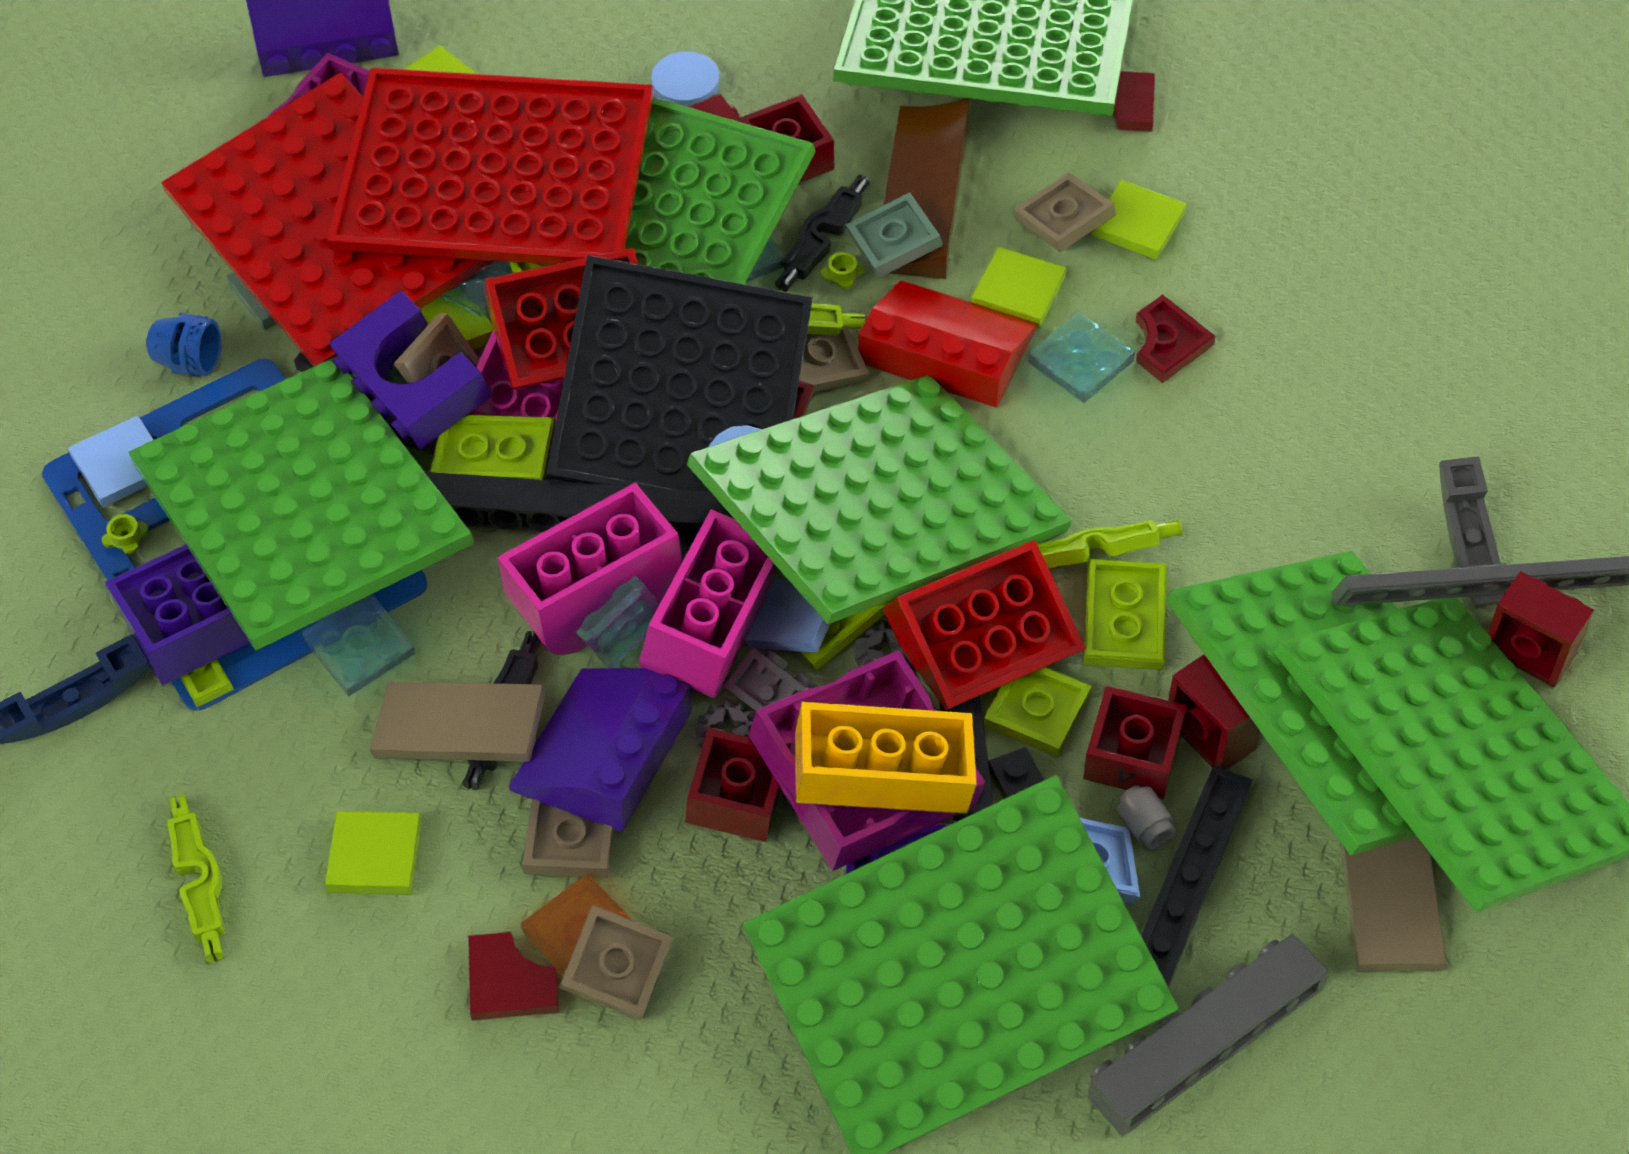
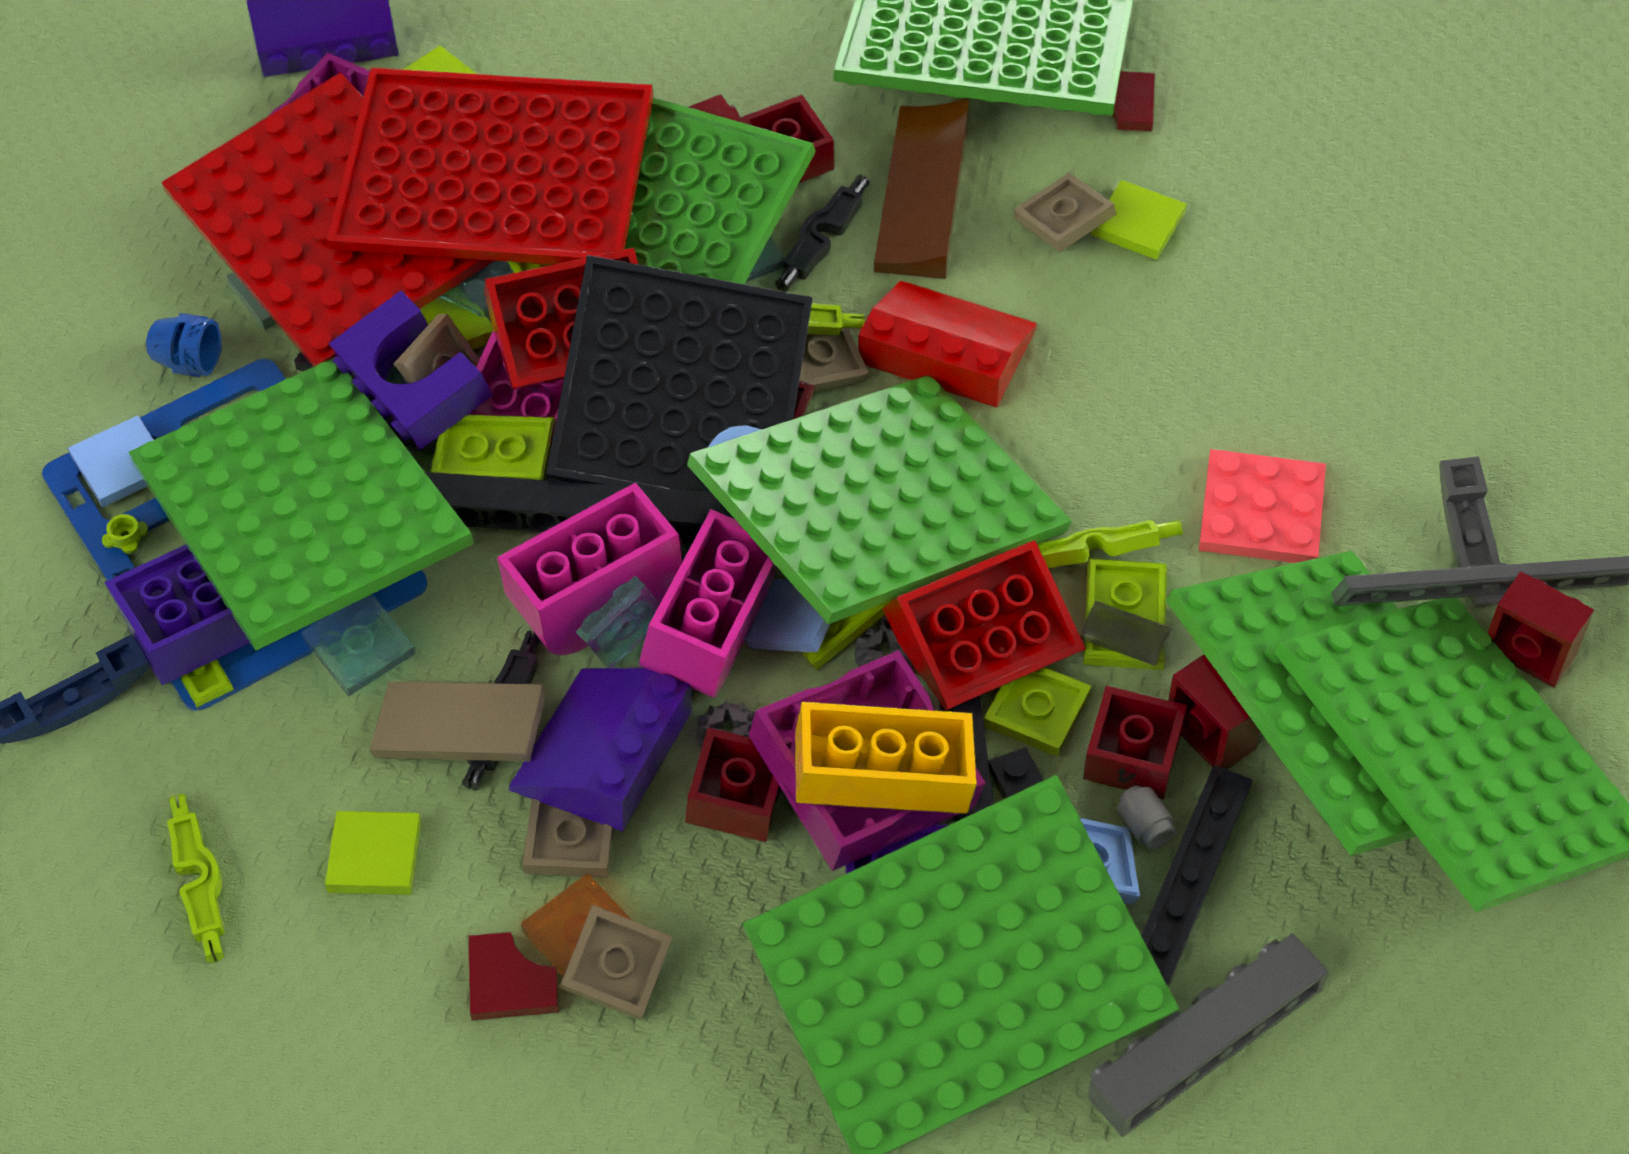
light blue tile [651,51,720,107] -> none
dark grey bracket [724,647,819,711] -> none
lime plate [821,252,864,289] -> none
sand green plate [845,192,943,278] -> none
lime tile [971,246,1066,329] -> none
clear light blue plate [1028,312,1135,403] -> none
dark red tile [1136,294,1216,383] -> none
dark tan tile [1341,837,1446,971] -> none
none -> clear smoke tile [1080,601,1171,666]
none -> coral plate [1198,449,1326,563]

